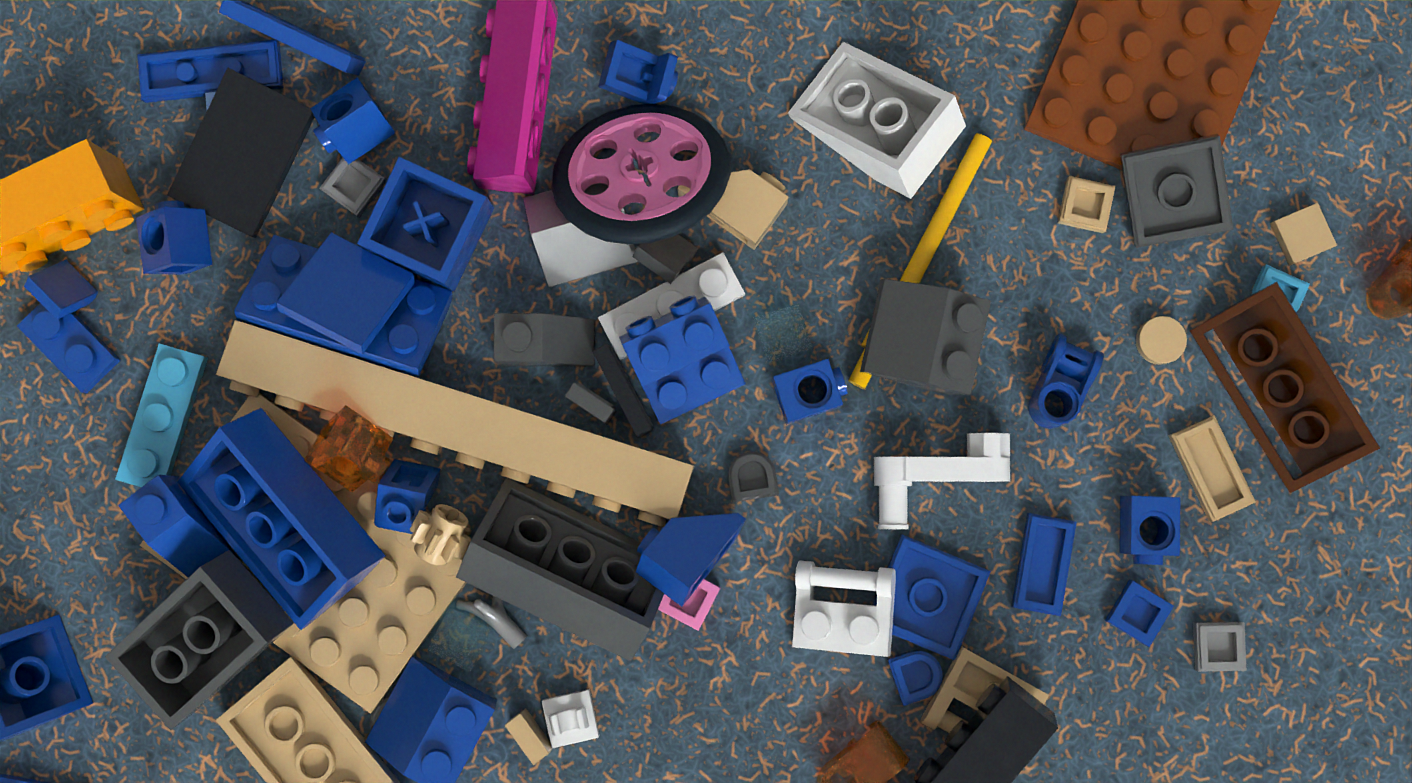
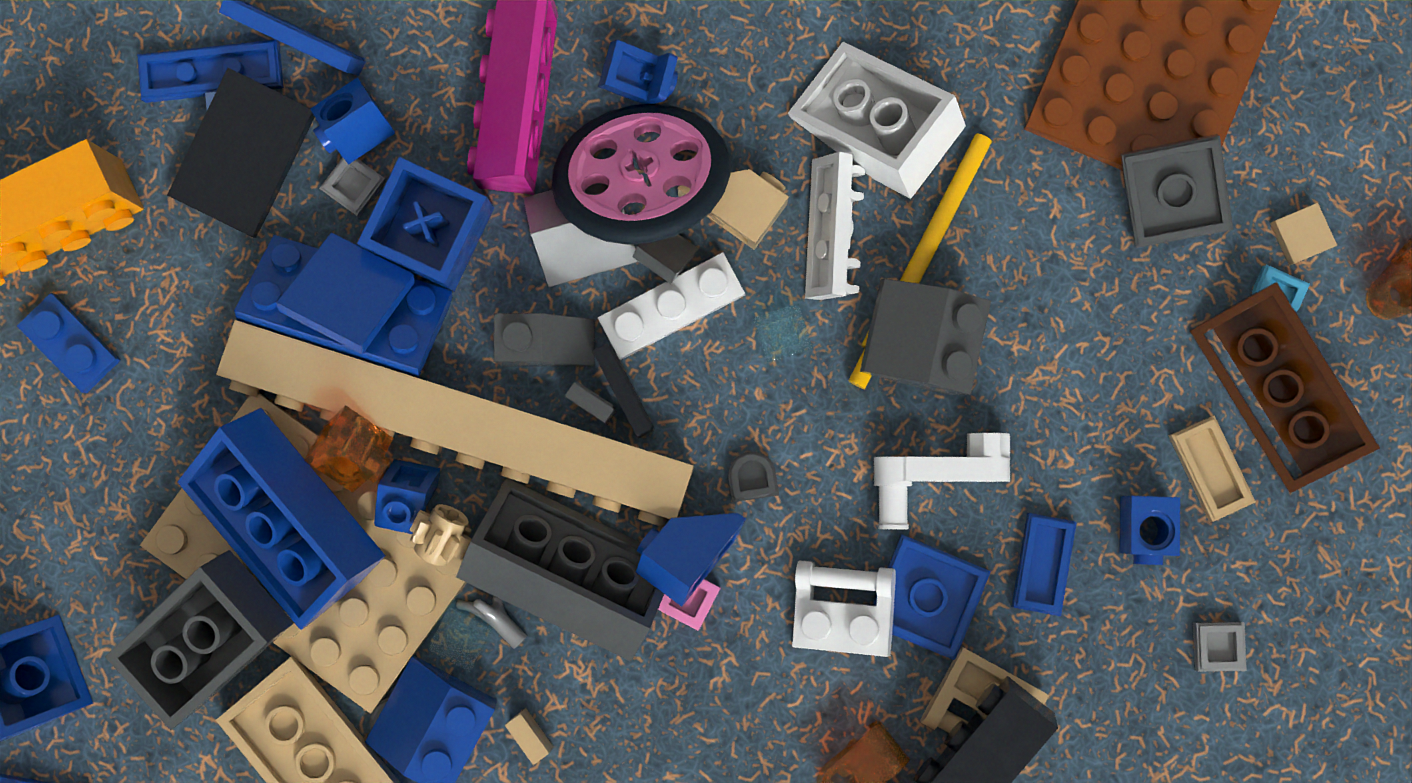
blue tile [24,260,98,320] -> none
medium azure plate [115,343,208,487] -> none
blue slope [118,475,235,578] -> none
blue brick [136,201,213,275] -> none
white tile [542,689,600,748] -> none
blue plate [619,295,746,425] -> none
blue brick [772,359,848,425] -> none
blue tile [887,650,943,706] -> none
blue piece [1028,334,1104,429] -> none
tan tile [1058,176,1116,233] -> none
blue tile [1105,580,1174,647] -> none
tan tile [1136,316,1187,365] -> none
none -> white plate [805,152,865,300]

